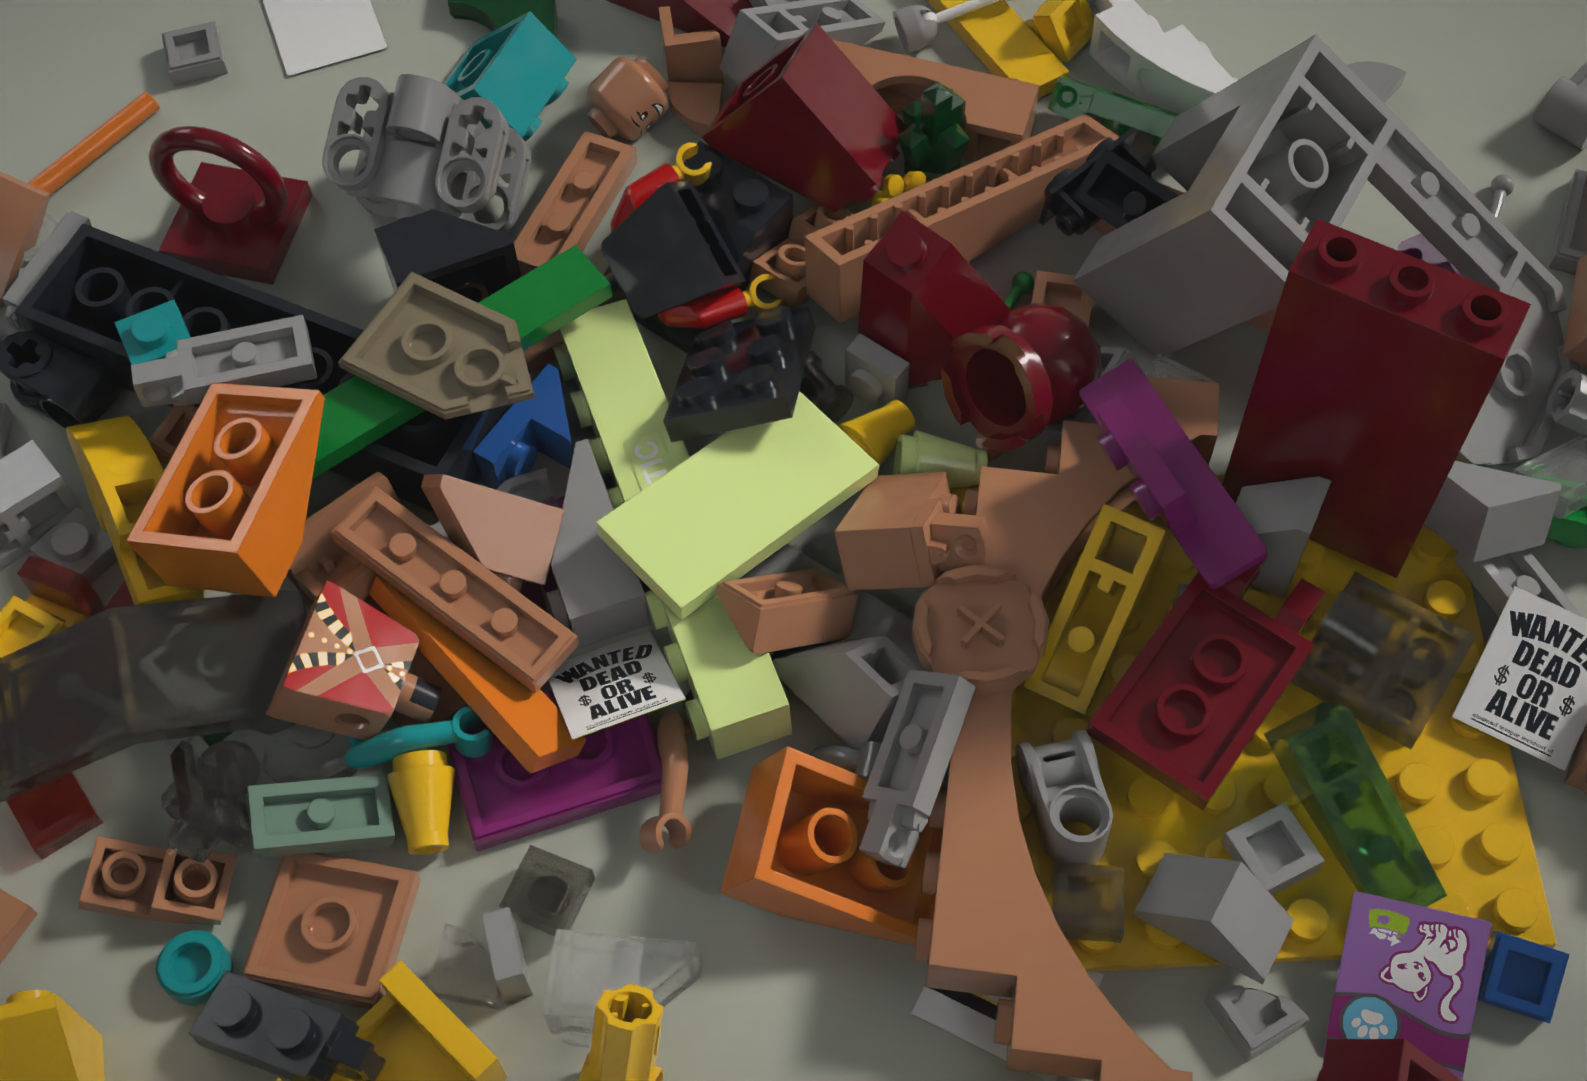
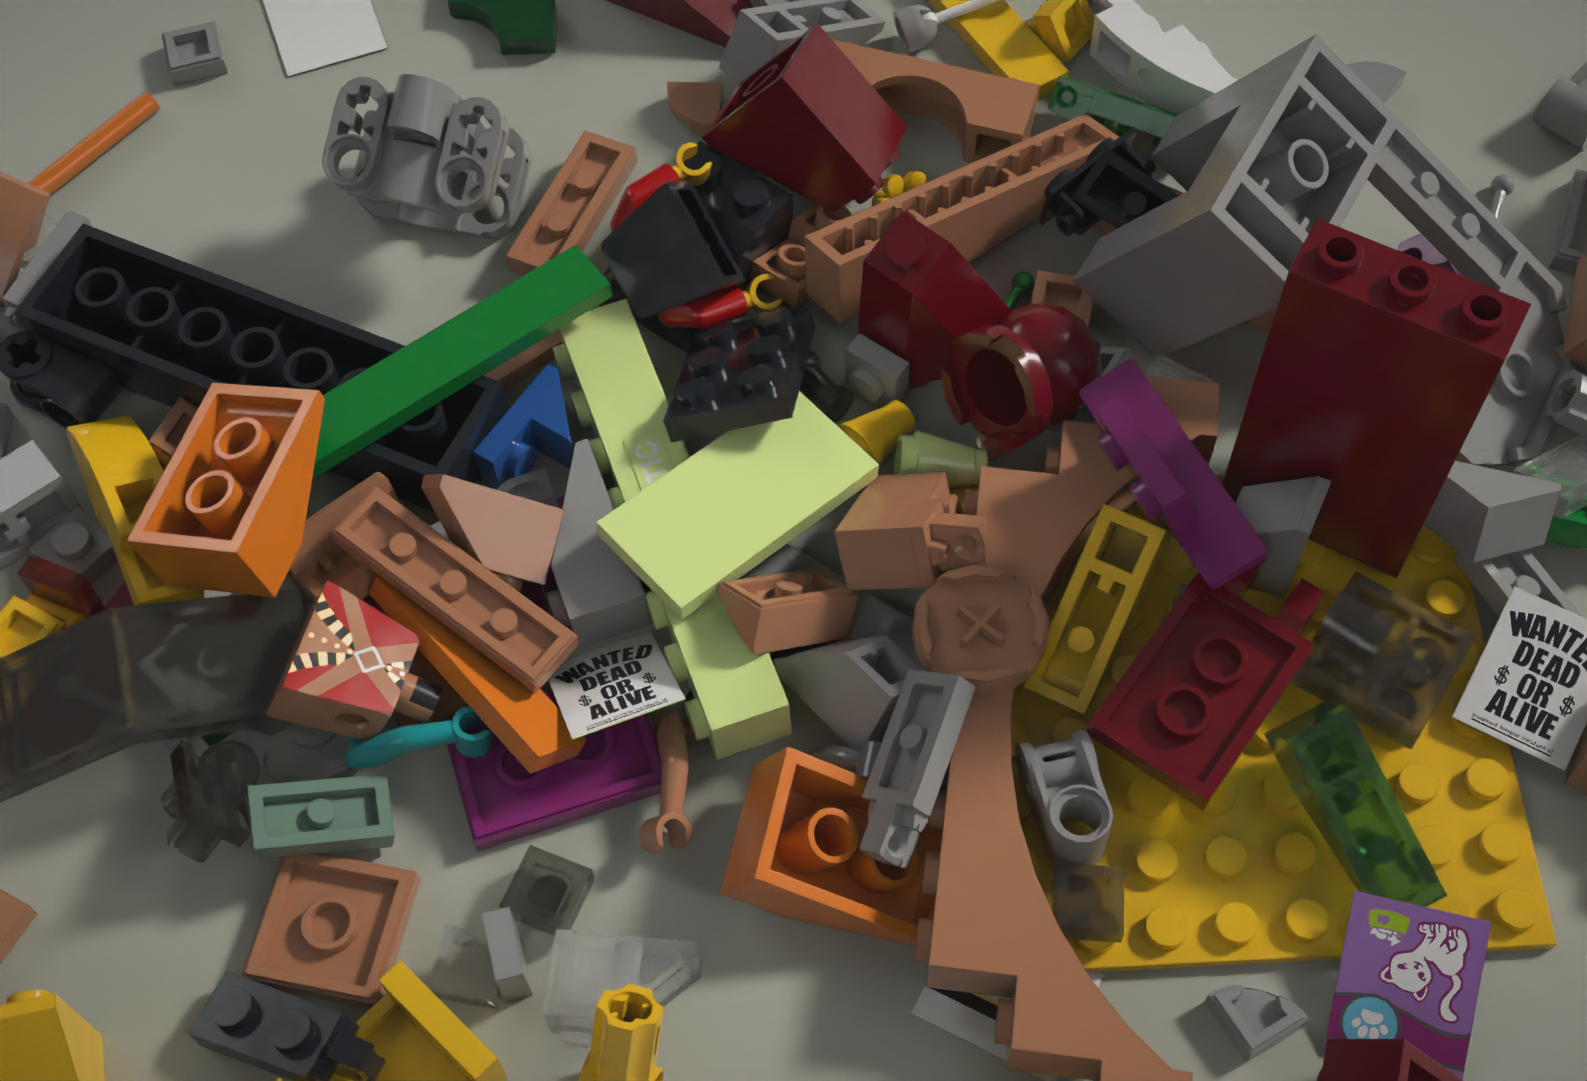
clear red tile [6,764,103,860] -> none
nougat slope [78,836,238,925] -> none
teal plate [114,300,191,365] -> none
light grey hinge [131,315,317,407] -> none
dark red tile [149,126,313,285] -> none
teal tile [156,930,233,1006] -> none
dark tan tile [338,272,535,420] -> none
black slope [374,209,521,303] -> none
yellow cone [387,750,455,855] -> none
teal slope [443,11,577,142] -> none
nougat head [585,56,669,141] -> none
nougat panel [658,6,724,85] -> none
dark green rock [897,82,970,183] -> none
light grey slope [1133,853,1294,984] -> none
light grey plate [1221,803,1325,895] -> none
blue tile [1477,930,1570,1024] -> none

